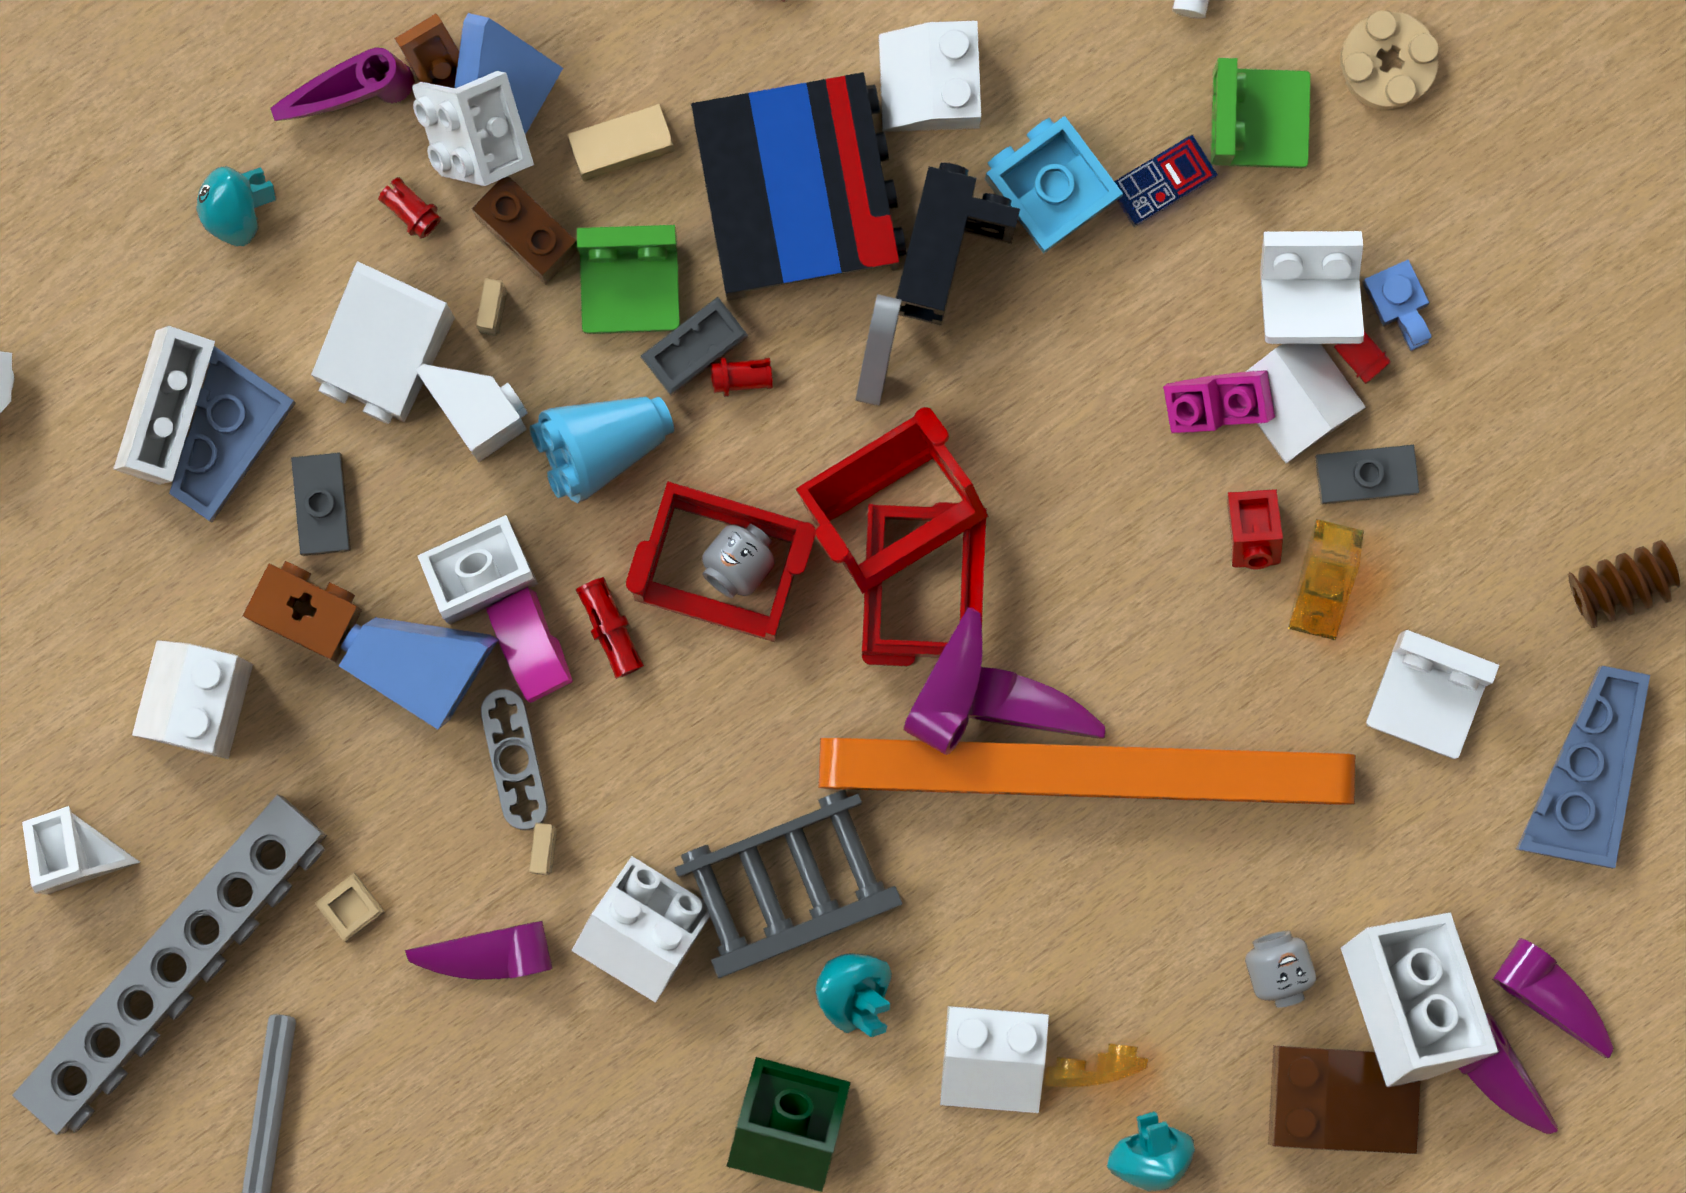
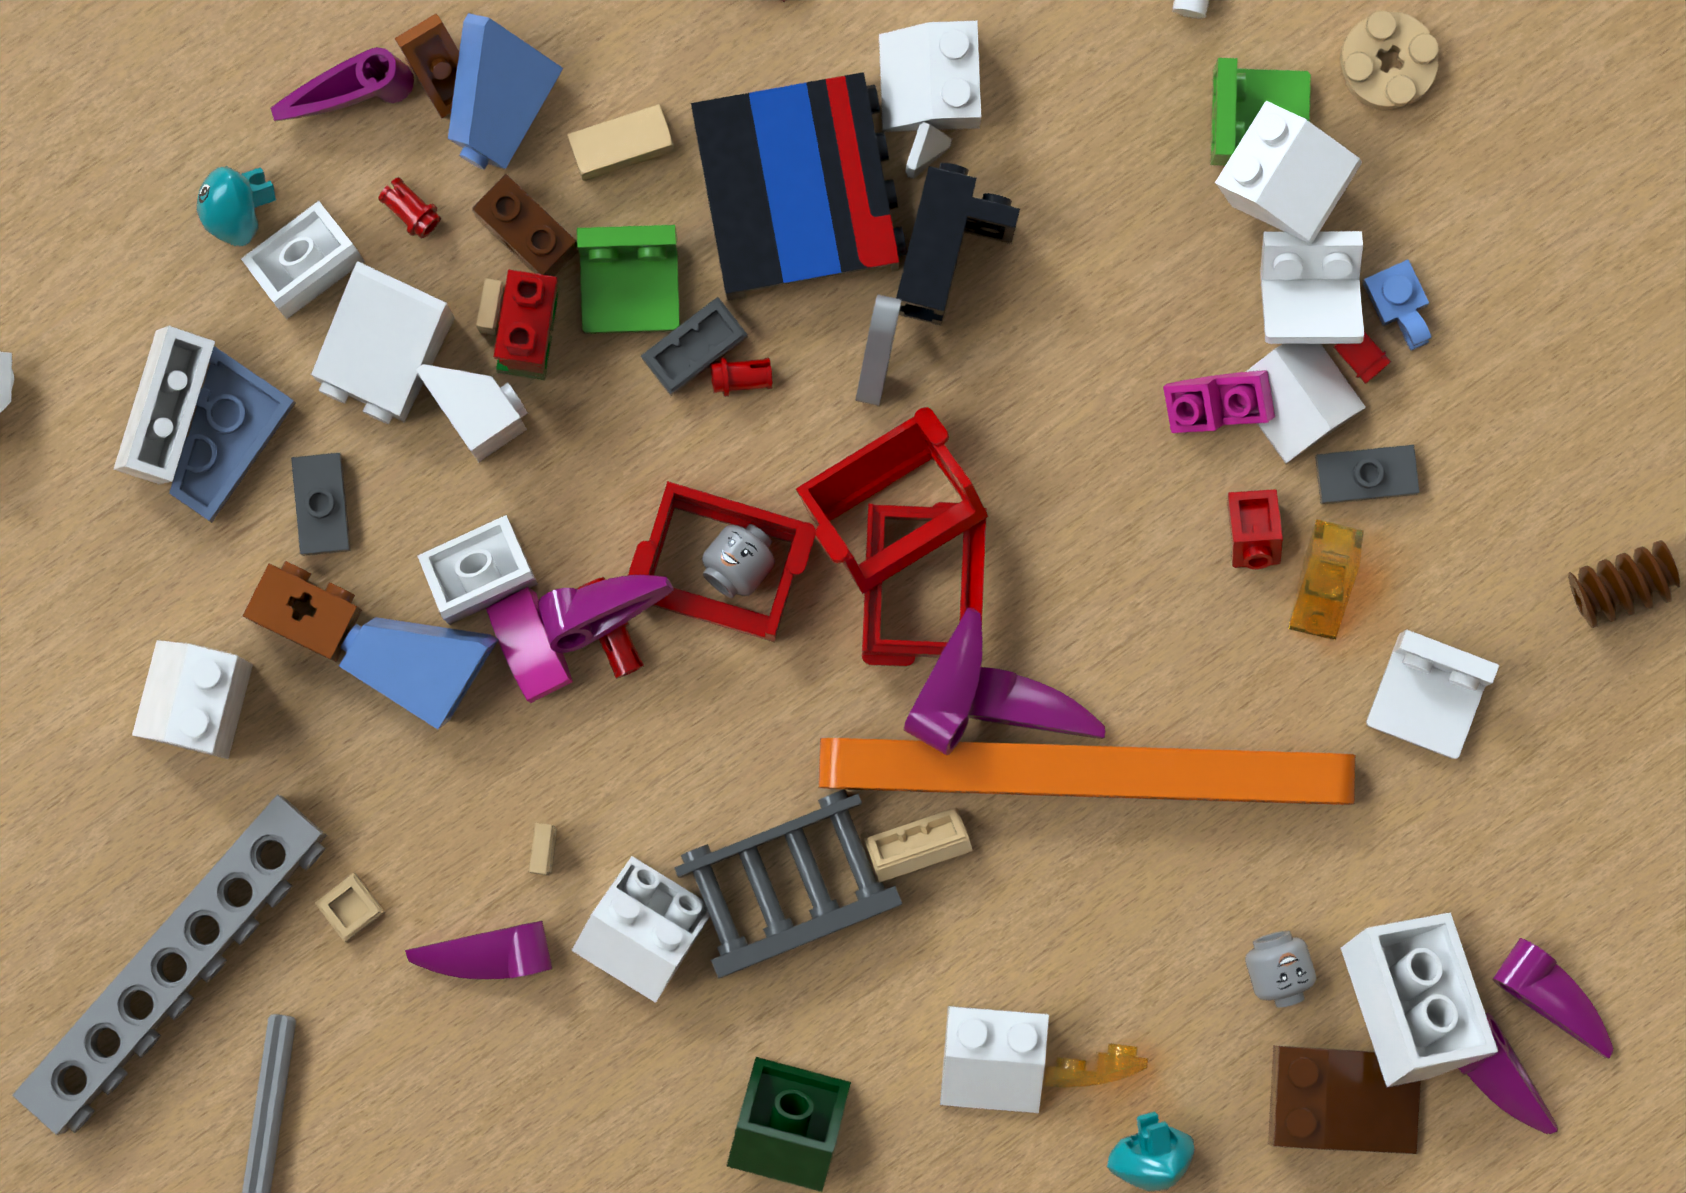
white slope [22,806,140,894] -> none
white bracket [412,71,534,186] -> none
light grey beam [481,689,548,830] -> none
medium azure cone [530,397,674,503] -> none
teal piece [815,953,892,1037] -> none
medium azure plate [985,116,1123,254] -> none
clear blue tile [1114,134,1218,228] -> none
sand blue wing [1515,666,1650,869] -> none
none -> white slope [241,201,364,319]
none -> red hips [494,269,560,380]
none -> magenta piece [538,575,674,653]
none -> tan plate [864,807,973,883]
none -> white slope [906,122,952,179]
none -> white slope [1215,101,1362,244]

